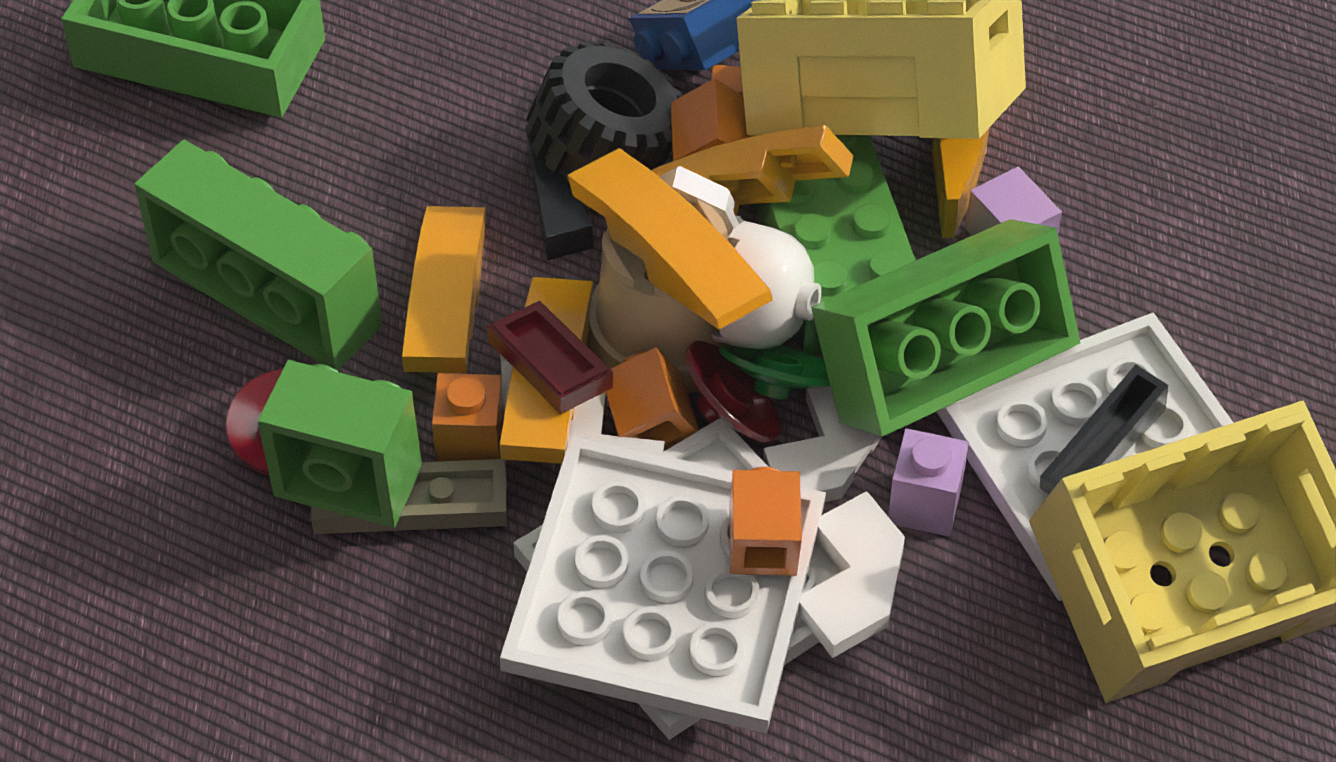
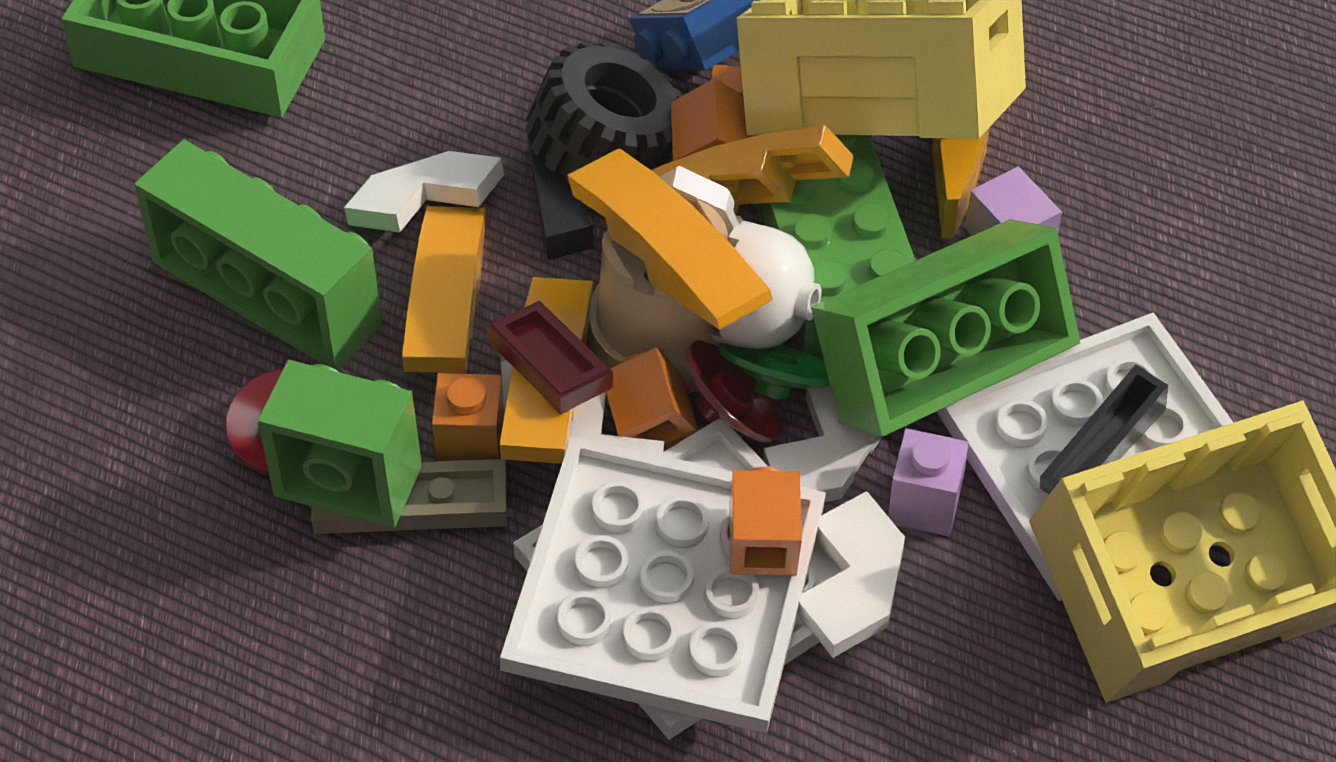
none -> white tile [344,151,504,232]

